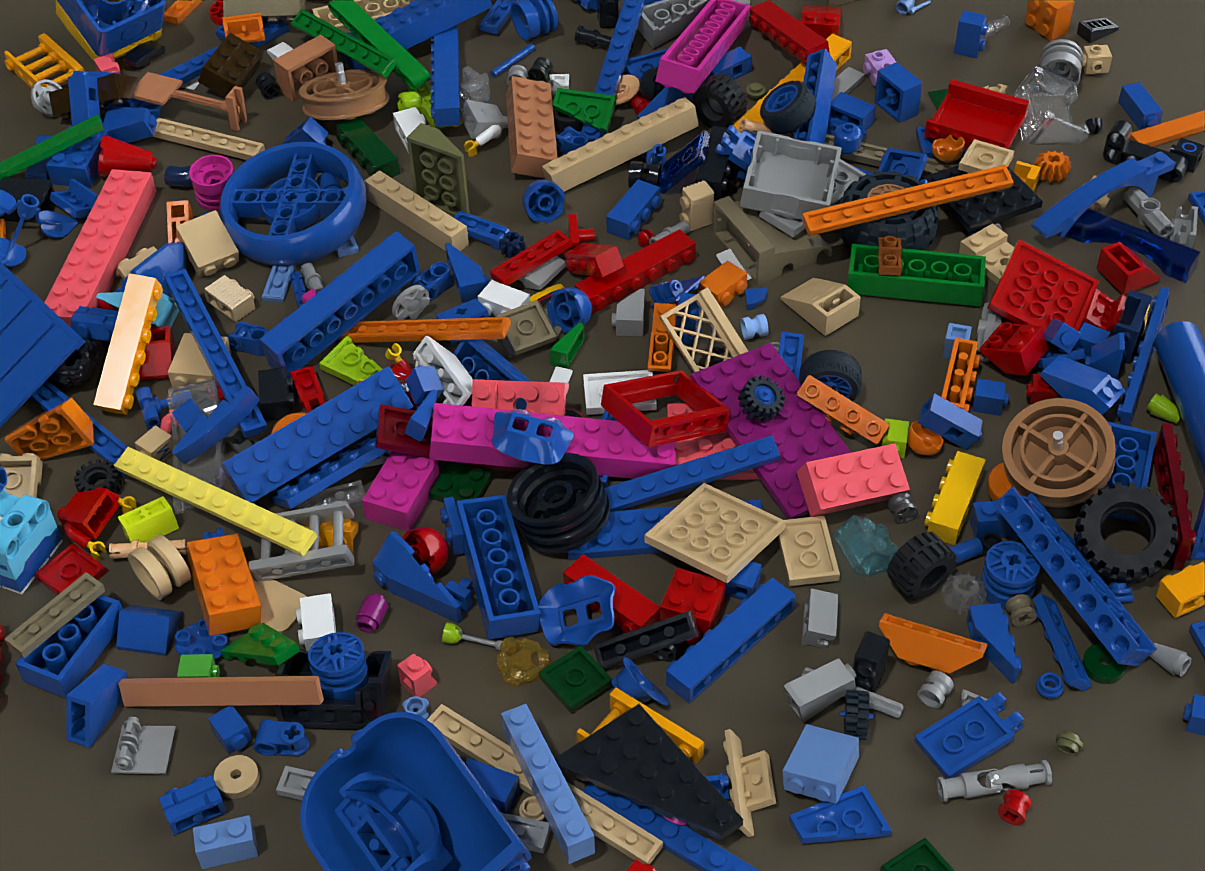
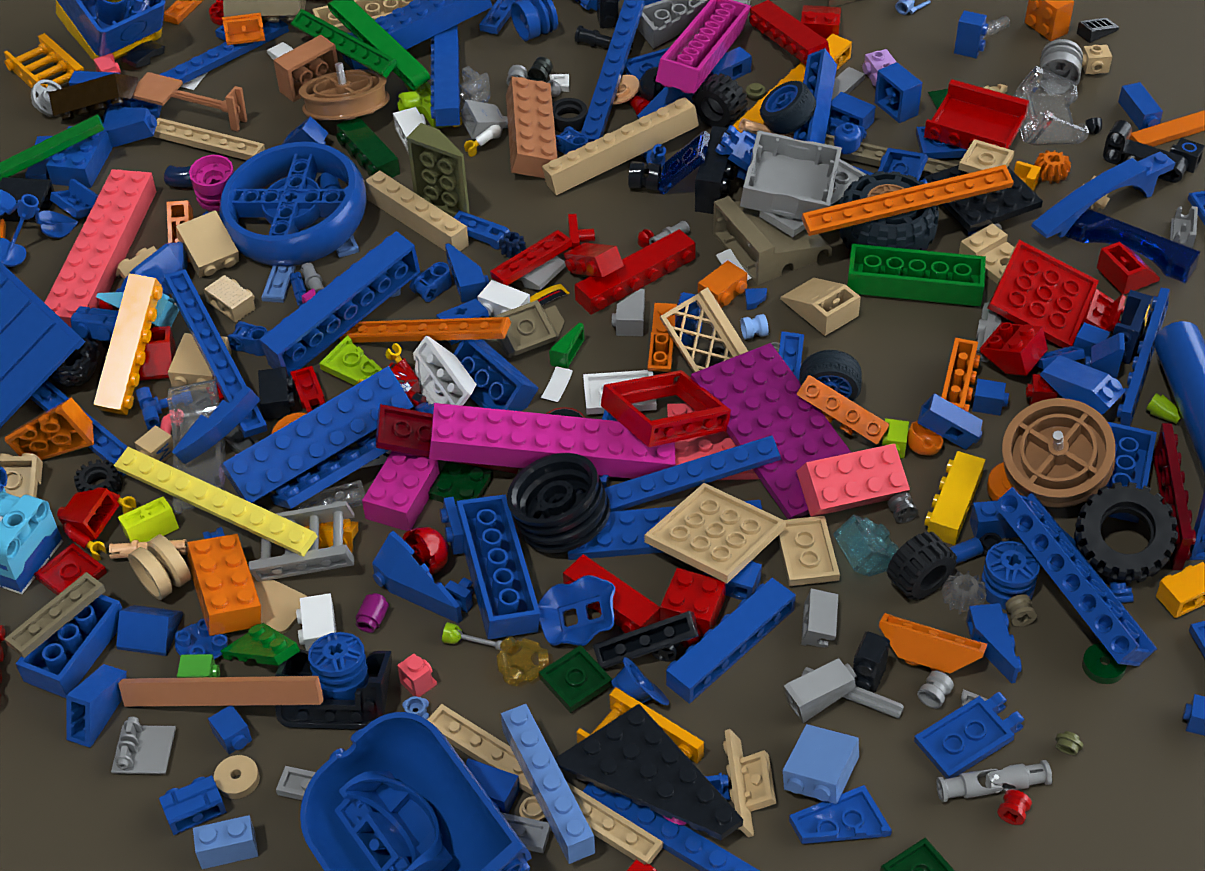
blue brick [68,72,101,126] -> none
red cone [98,135,157,177] -> none
blue brick [172,398,208,433] -> none
dark brown brick [198,33,264,97] -> none
blue piece [253,720,309,757] -> none
black wheel [256,72,280,99] -> none
light grey wheel [392,285,430,320] -> none
blue brick [405,365,444,404] -> none
blue slope [405,389,438,442] -> none
coral piece [472,379,569,416] -> none
blue bar [490,43,535,78] -> none
blue piece [492,409,574,465] -> none
blue cylinder [522,179,565,223] -> none
blue cylinder [547,287,592,333] -> none
green wing [553,88,617,134] -> none
blue brick [606,179,662,241] -> none
blue hinge [649,275,705,307] -> none
tan brick [679,180,714,231] -> none
black wheel [738,375,785,422] -> none
black wheel [840,690,873,741] -> none
dark orange slope [878,236,902,275] -> none
orange hair [931,135,965,163] -> none
medium blue panel [942,323,972,359] -> none
blue plate [1033,593,1092,691] -> none
blue plate [1036,672,1064,699] -> none
blue brick [1044,318,1082,353] -> none
light grey piece [1123,186,1175,239] -> none
light grey cone [1149,643,1192,676] -> none

